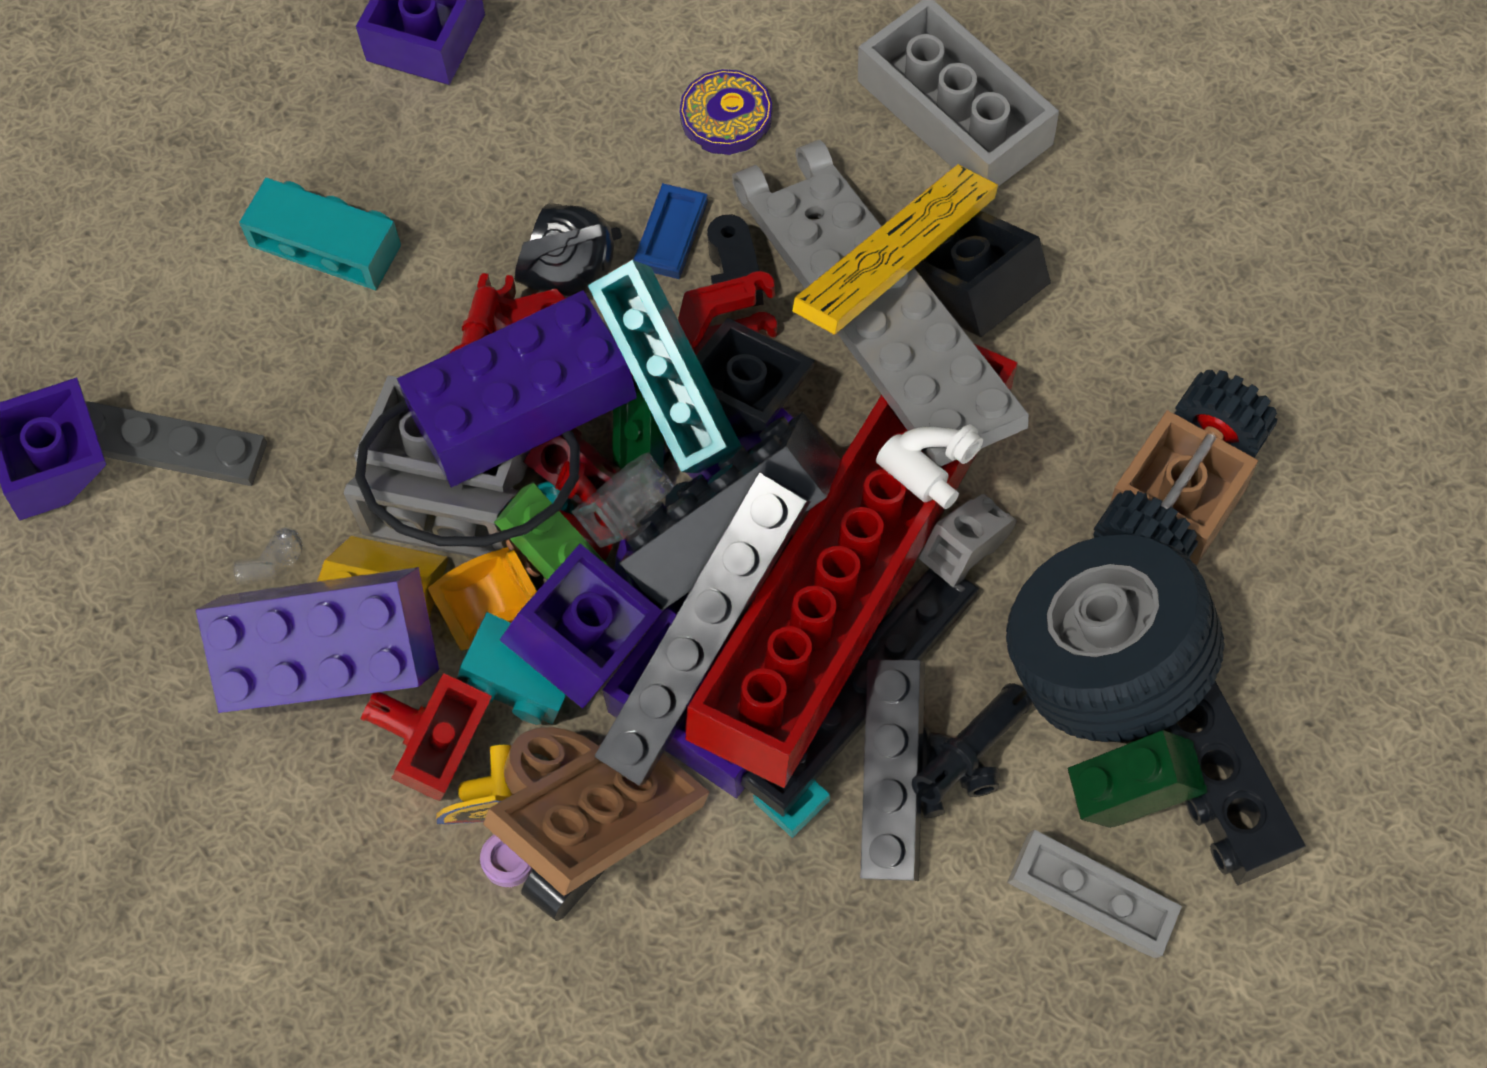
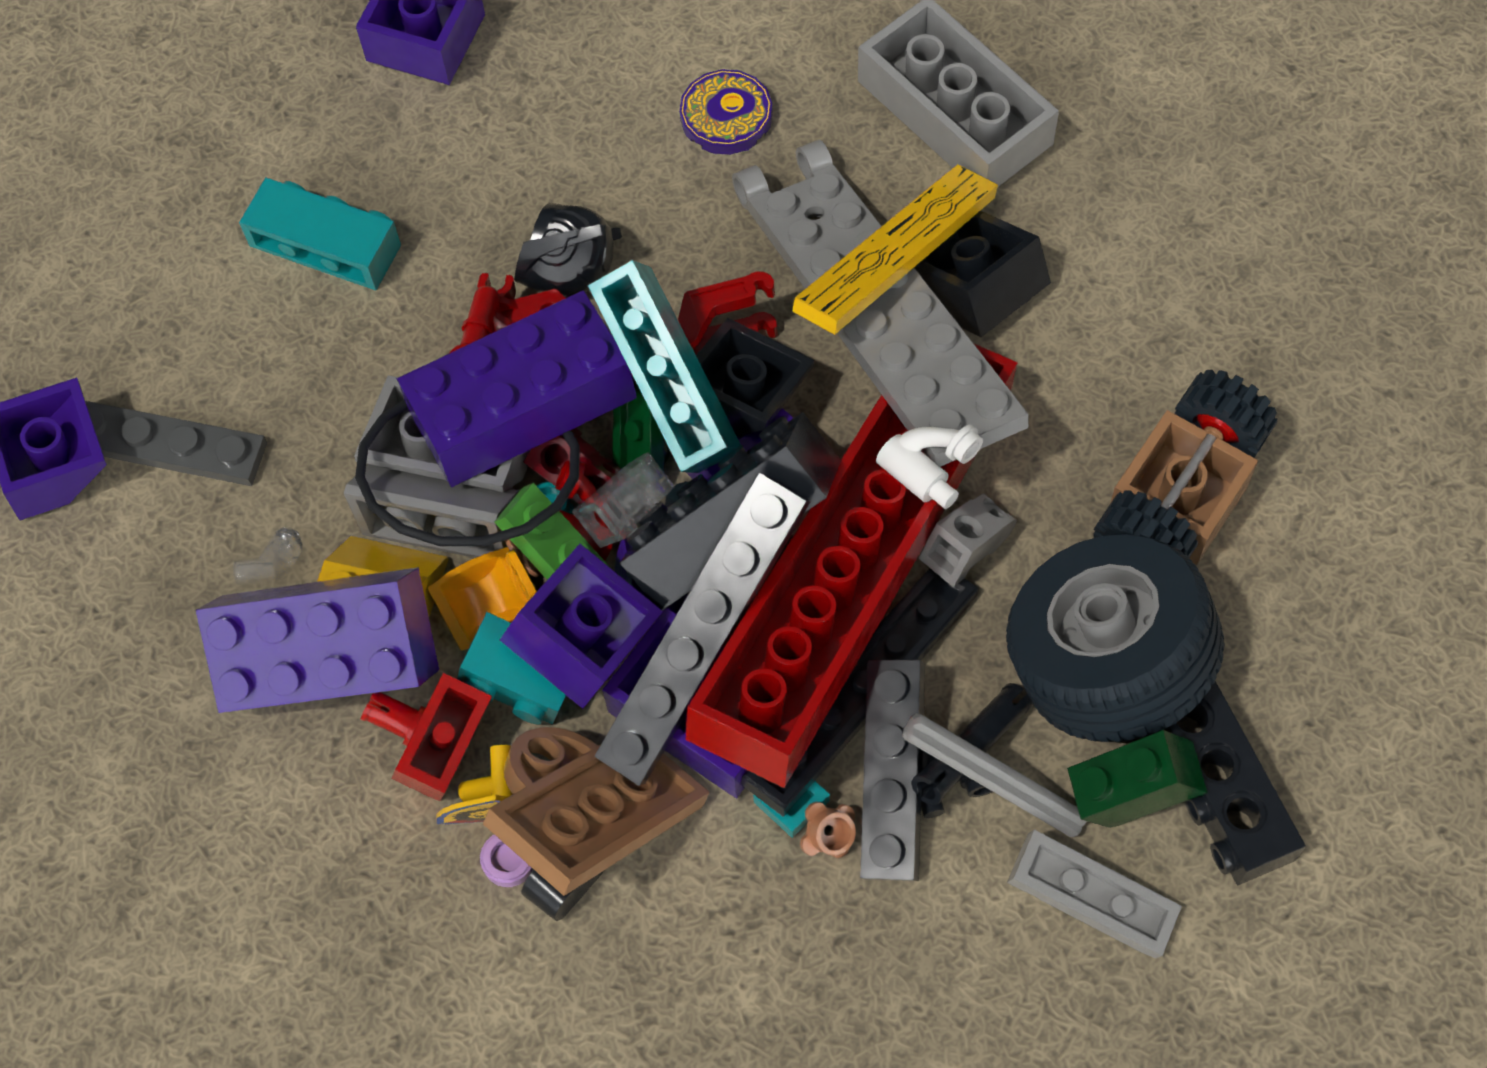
blue tile [634,183,708,279] -> none
black leg [707,214,764,308] -> none
none -> nougat plate [800,802,856,858]
none -> light grey axle [902,713,1087,837]

